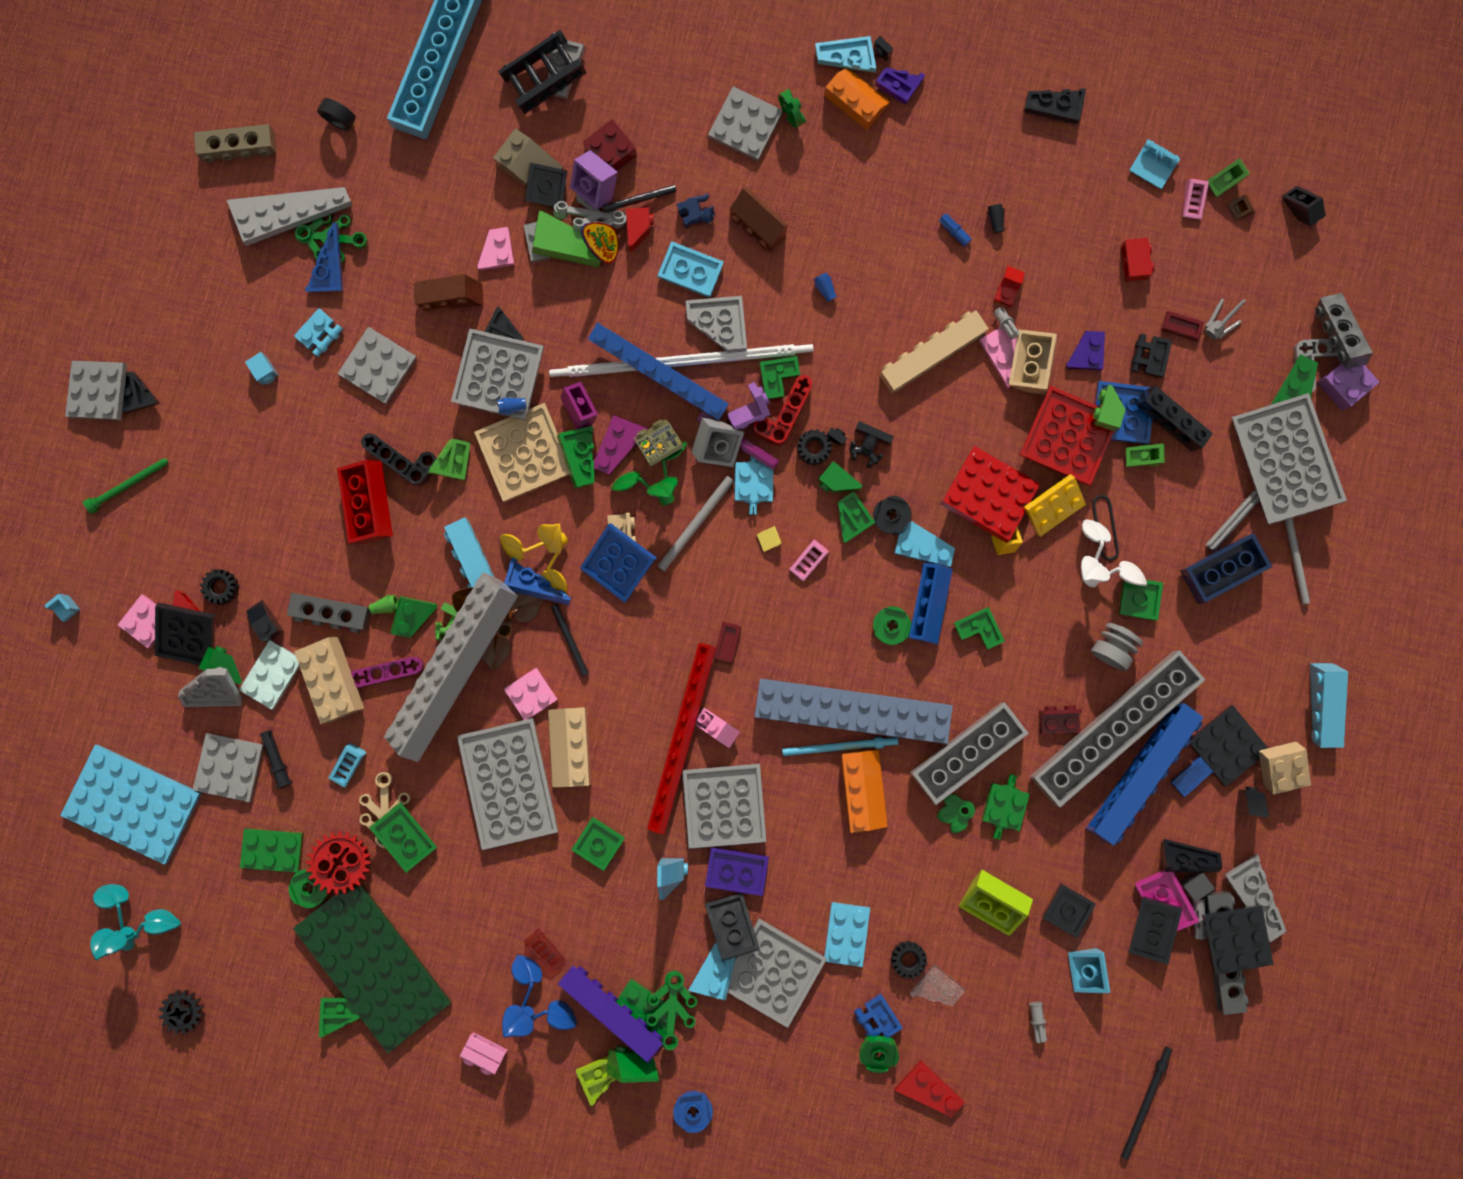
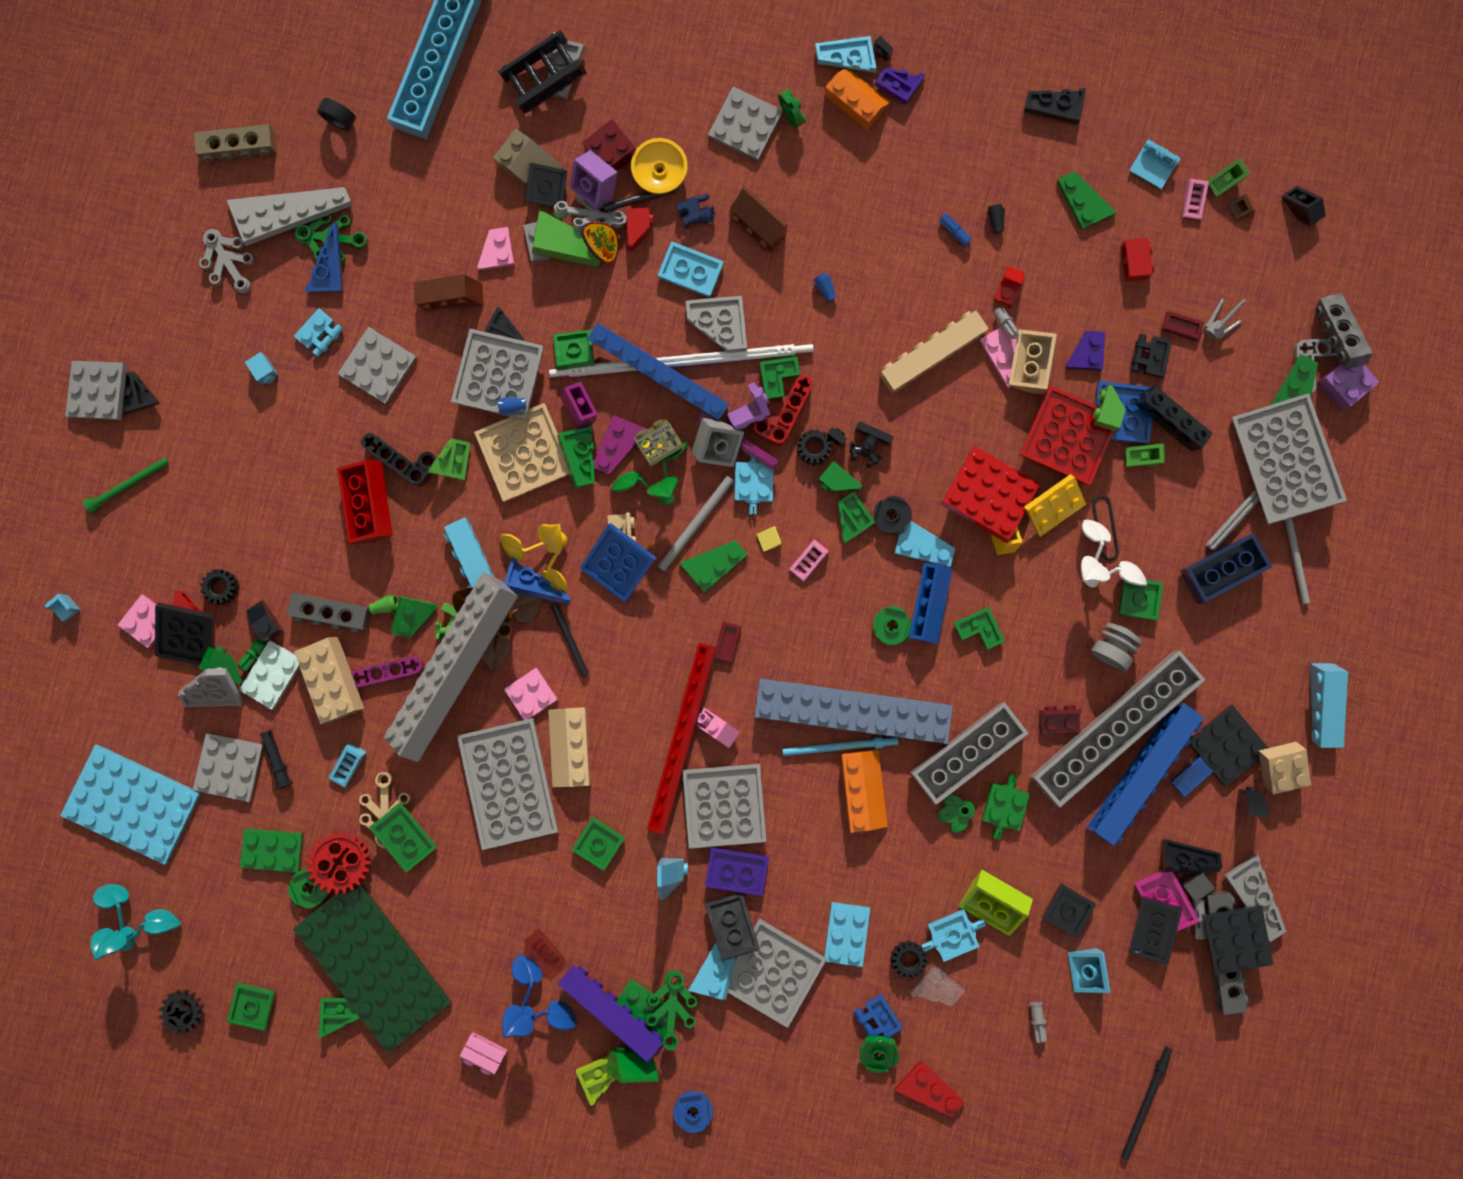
none -> light grey plant [199,229,254,294]
none -> green plate [227,982,276,1031]
none -> green axle [237,639,266,671]
none -> green plate [553,329,595,370]
none -> yellow dish [631,138,688,194]
none -> green wing [680,540,748,592]
none -> medium azure plate [921,909,986,962]
none -> green wing [1056,171,1117,230]

